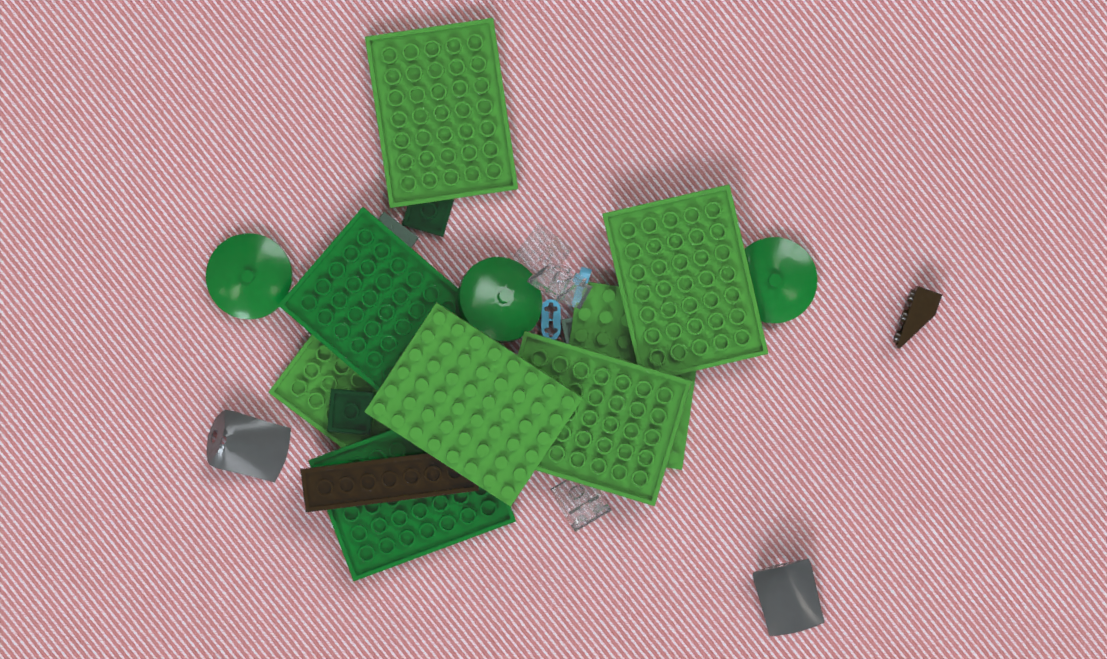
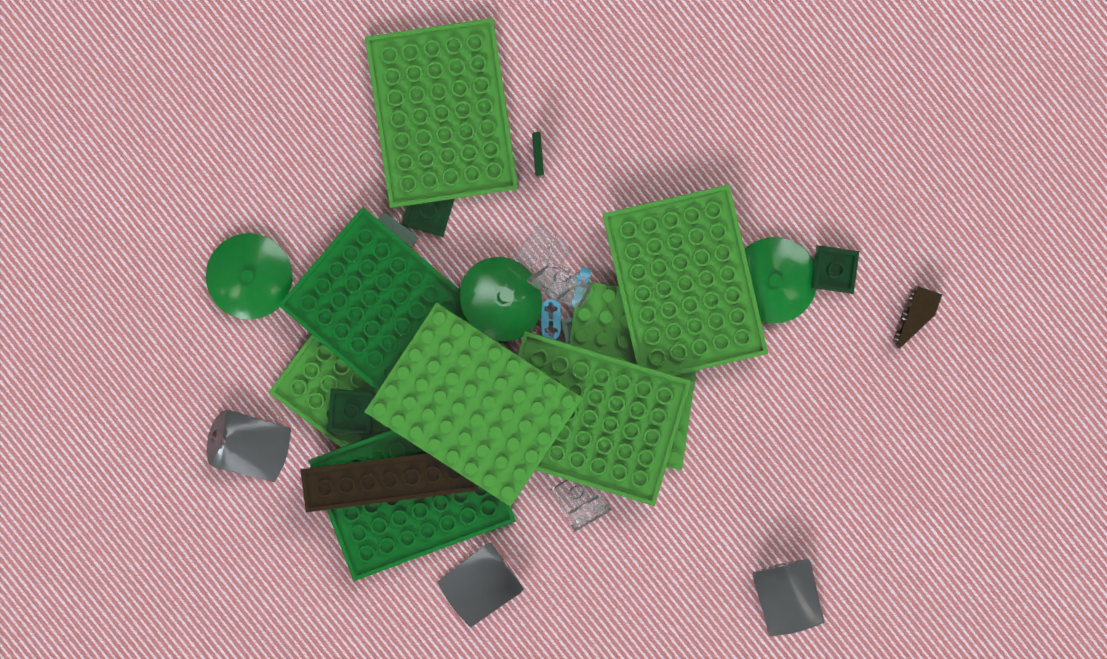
none -> dark grey piece [437,543,524,628]
none -> dark green tile [532,132,545,178]
none -> dark green tile [811,245,859,294]

